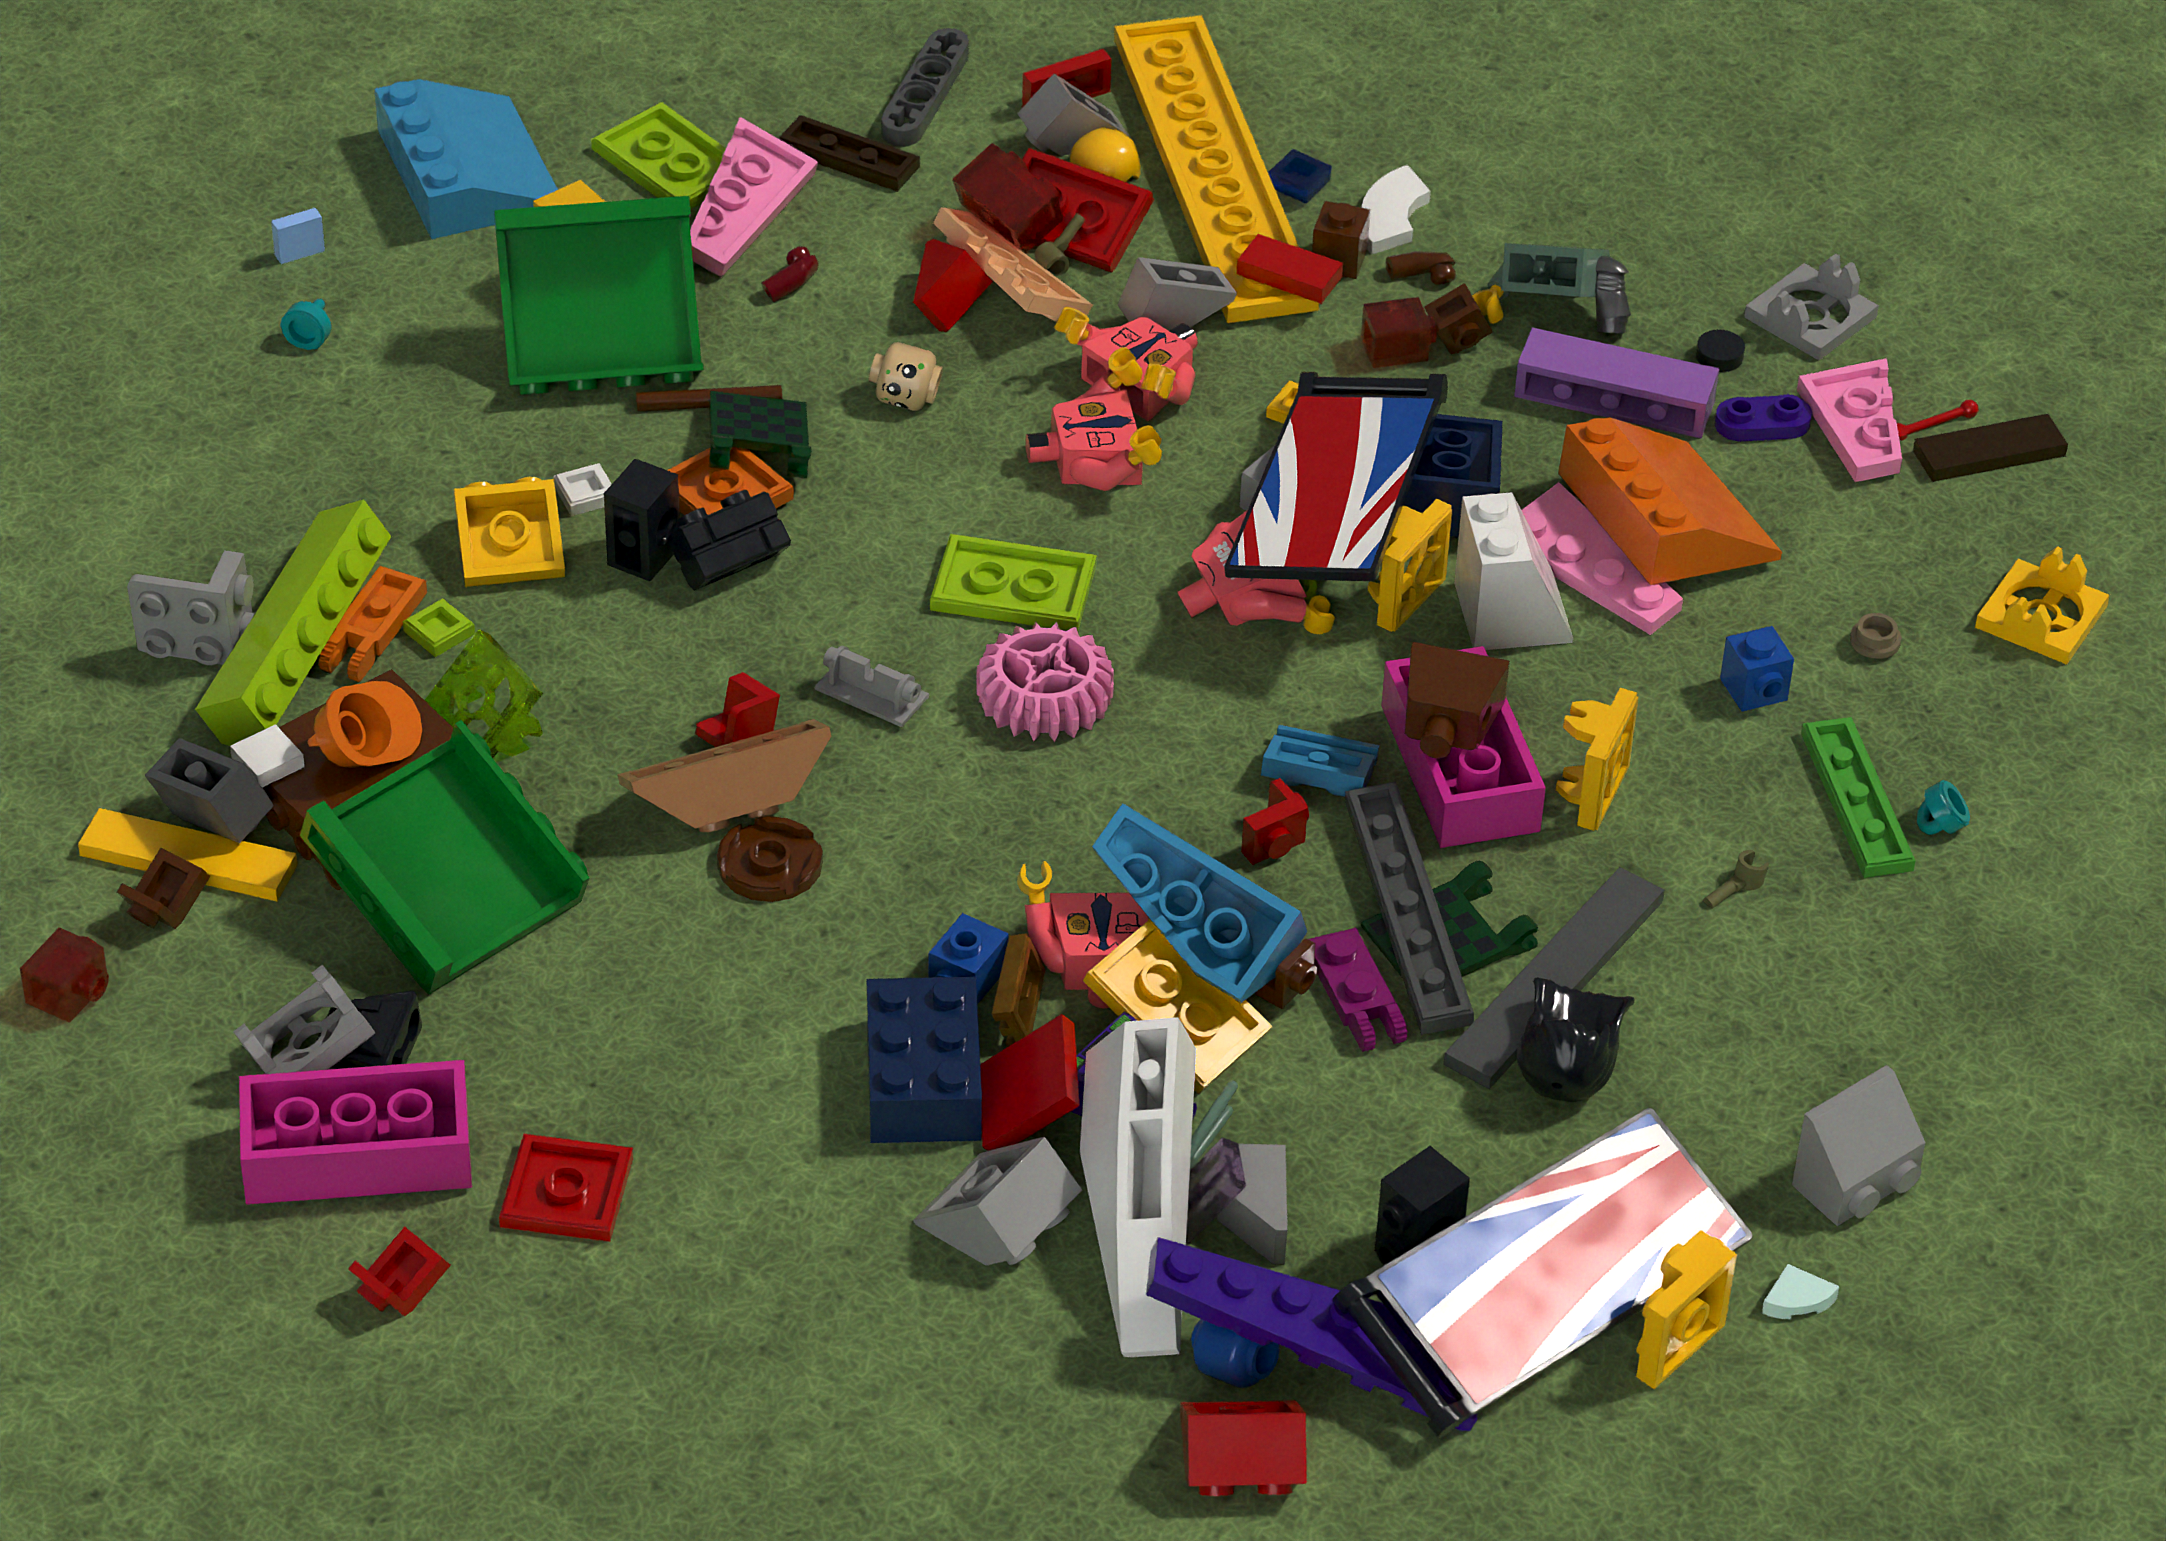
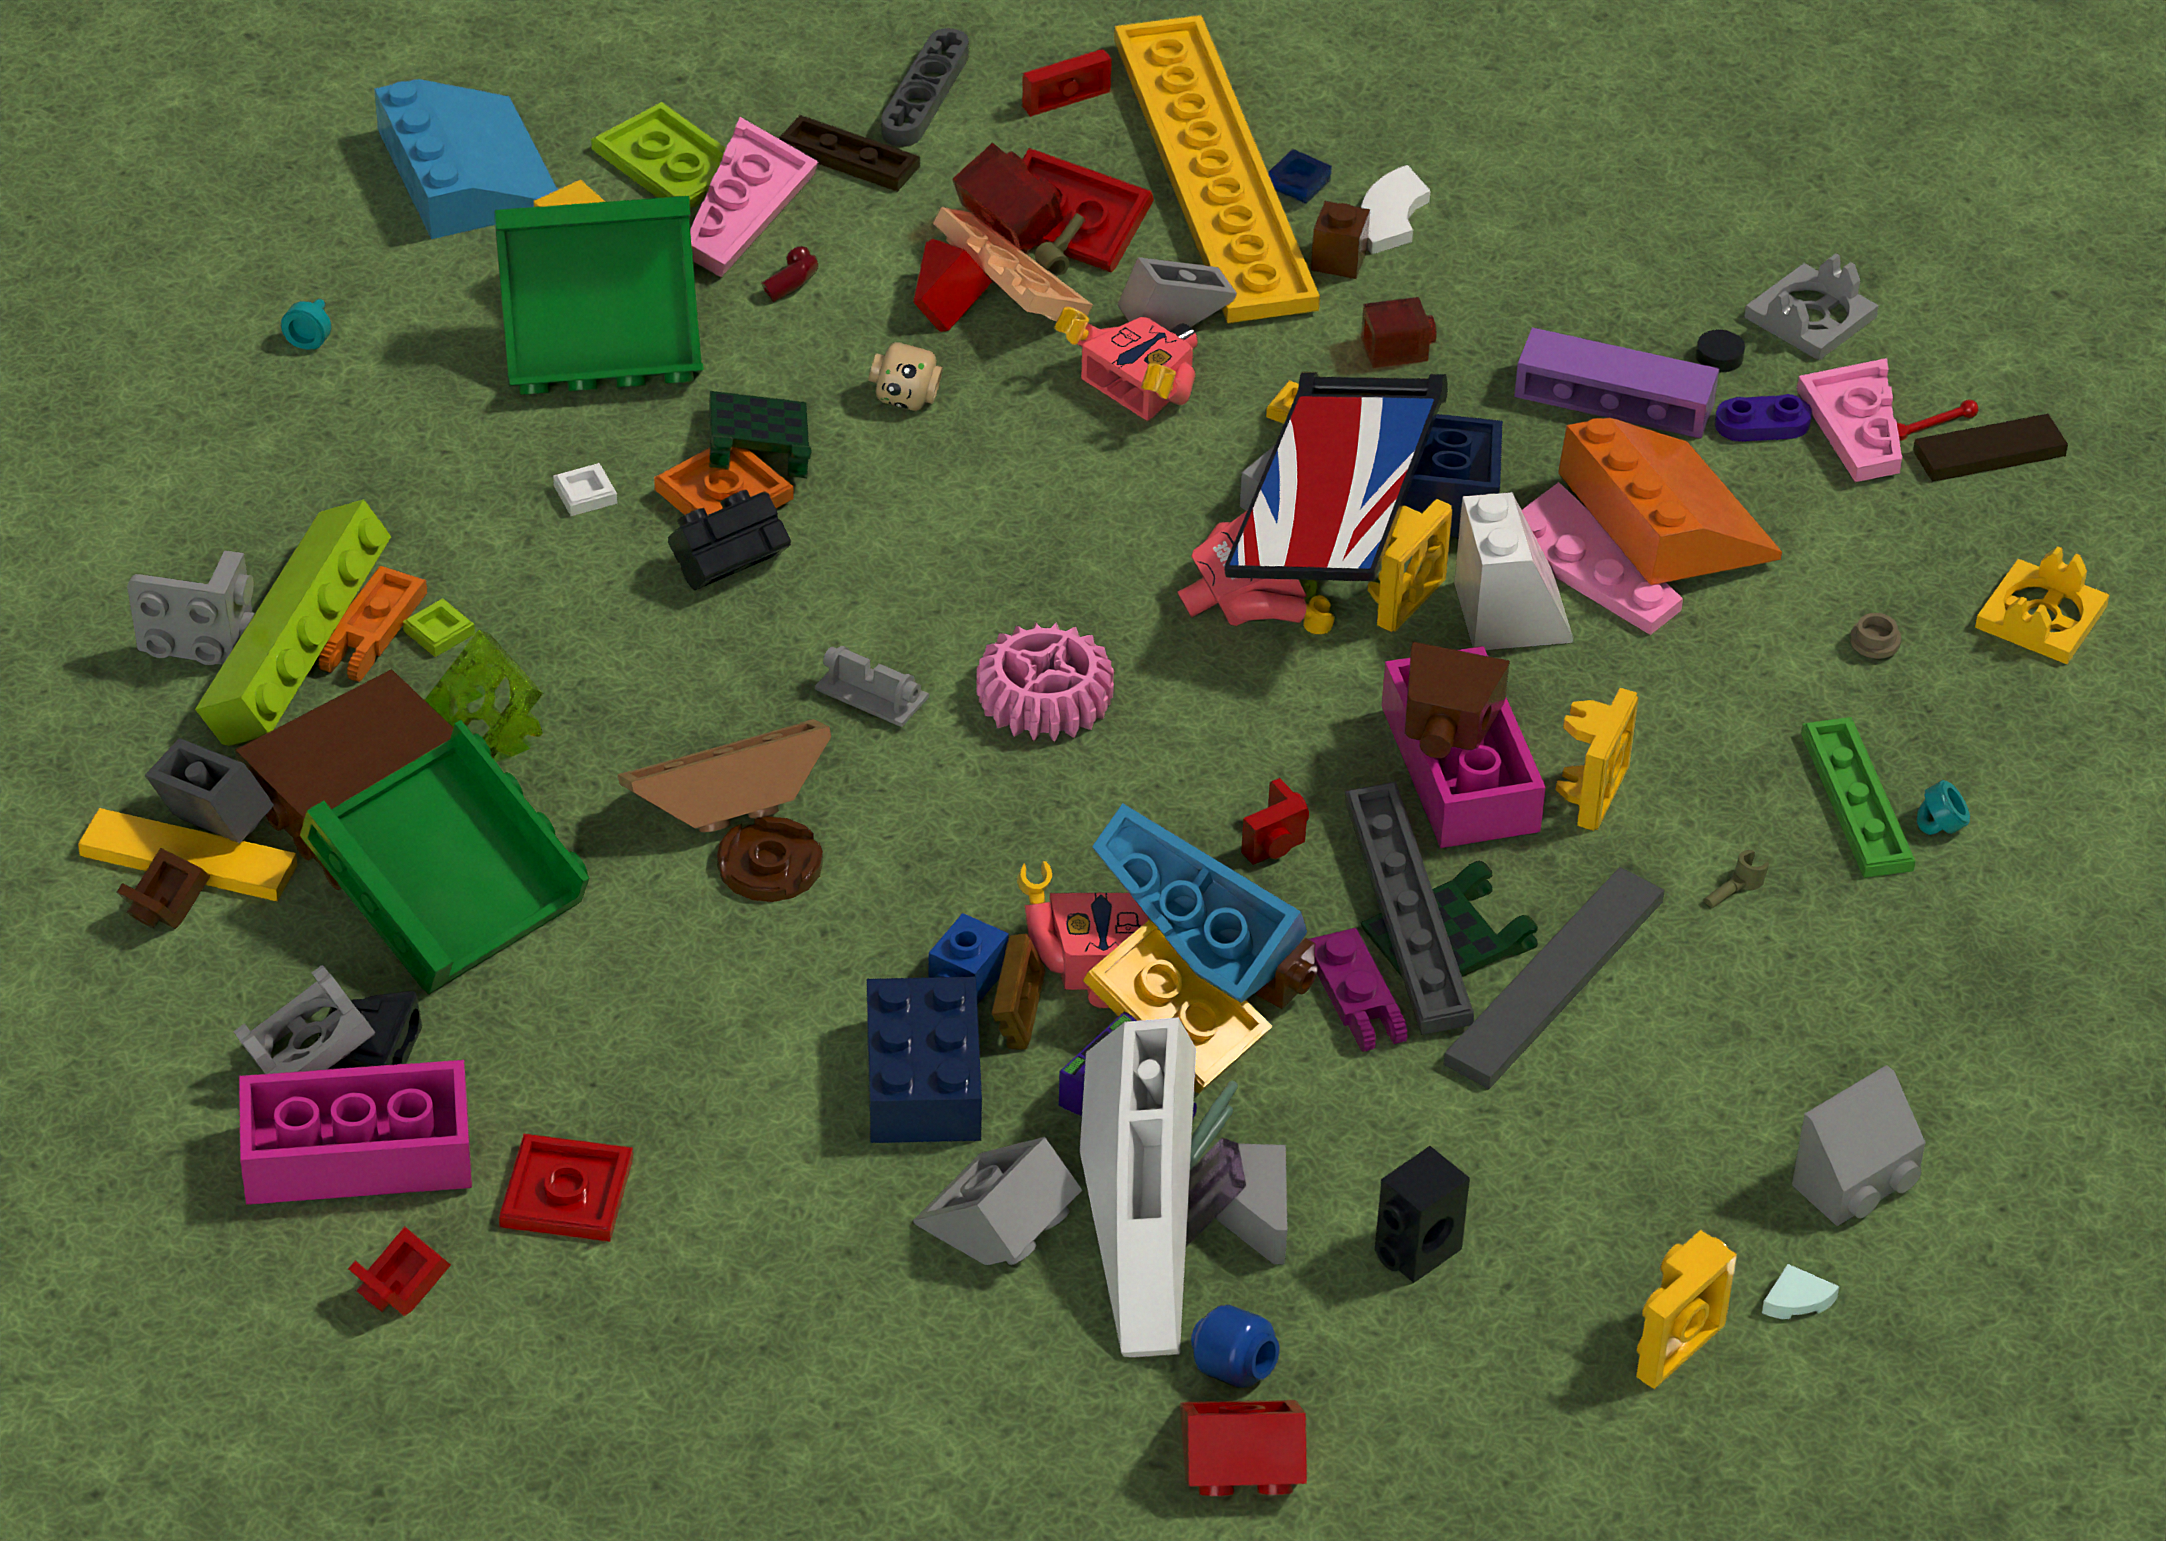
clear red brick [20,927,109,1023] -> none
white tile [230,724,304,787] -> none
light blue tile [271,208,325,264] -> none
orange piece [307,681,423,768] -> none
yellow plate [454,477,565,587] -> none
black brick [604,458,680,582] -> none
reddish brown bar [636,385,782,412] -> none
red panel [695,672,780,747] -> none
lime tile [930,534,1097,631] -> none
red tile [980,1014,1080,1151] -> none
light grey slope [1017,74,1130,156] -> none
coral torso [1026,347,1162,491] -> none
yellow hair [1070,127,1141,182] -> none
dark purple wing [1146,1237,1477,1431] -> none
red tile [1236,234,1343,304] -> none
dark azure plate [1261,725,1379,796] -> none
flag [1332,1108,1753,1439] -> none
reddish brown arm [1385,251,1456,285] -> none
reddish brown bracket [1424,283,1493,354] -> none
sand green torso [1472,243,1631,334] -> none
black piece [1517,977,1635,1102] -> none
blue brick [1720,626,1794,712] -> none

